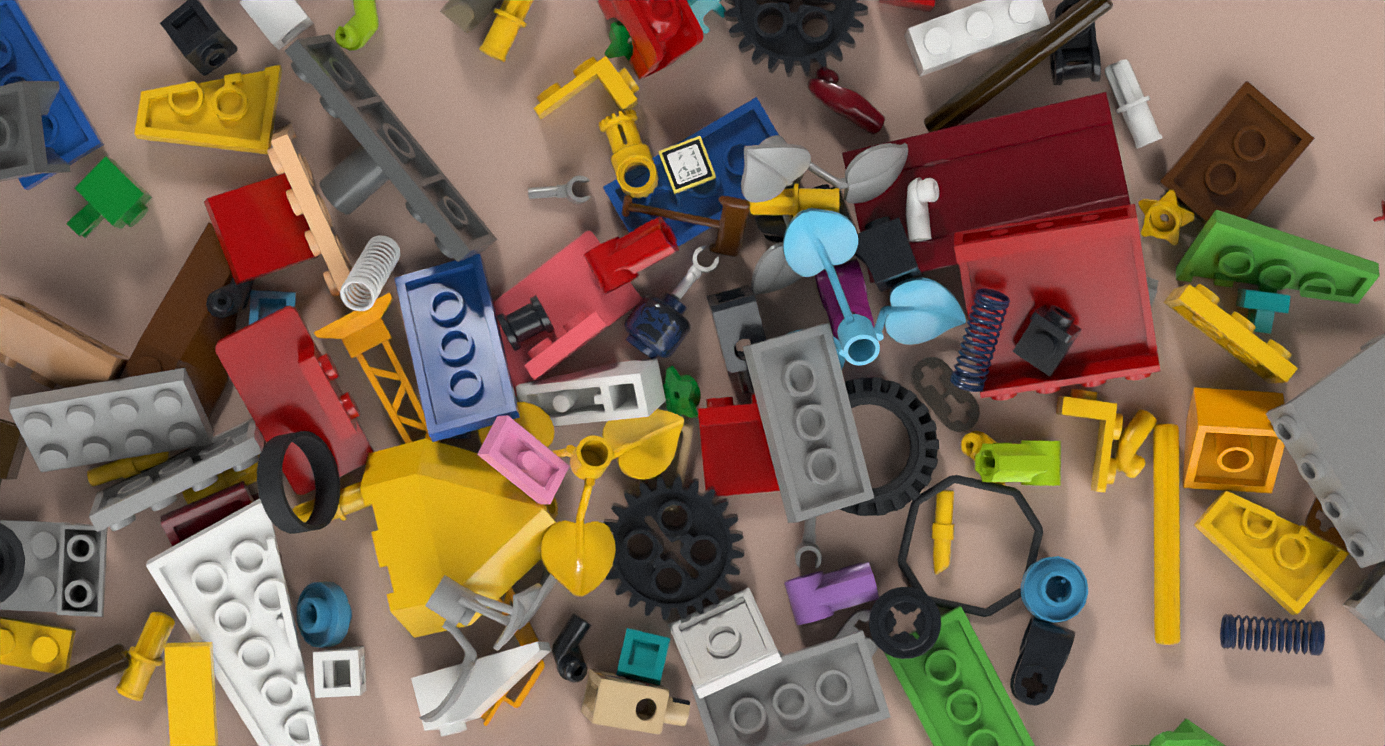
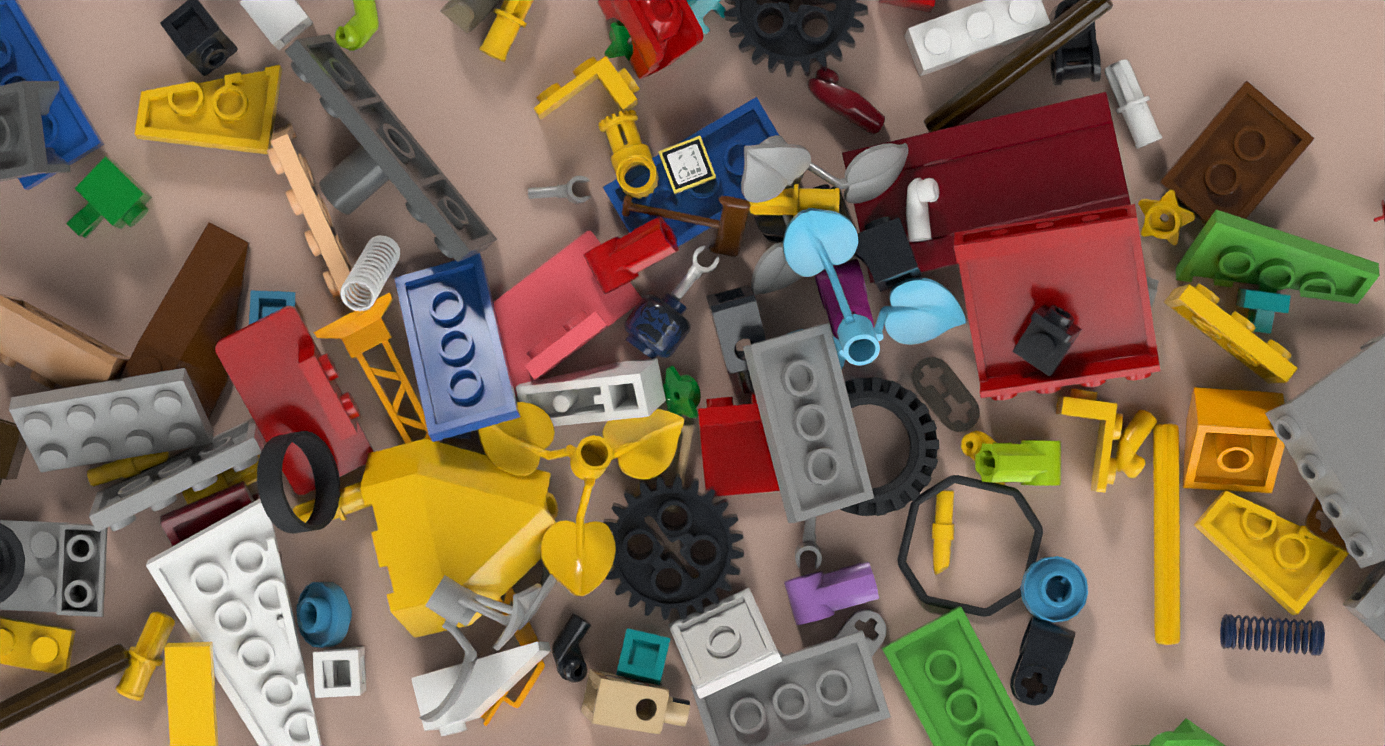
red tile [204,173,320,285] -> none
black arm [206,276,255,318] -> none
bright pink plate [477,416,570,504] -> none
black bush [497,295,555,351] -> none
black gear [869,587,941,659] -> none
dark blue piece [950,288,1011,392] -> none

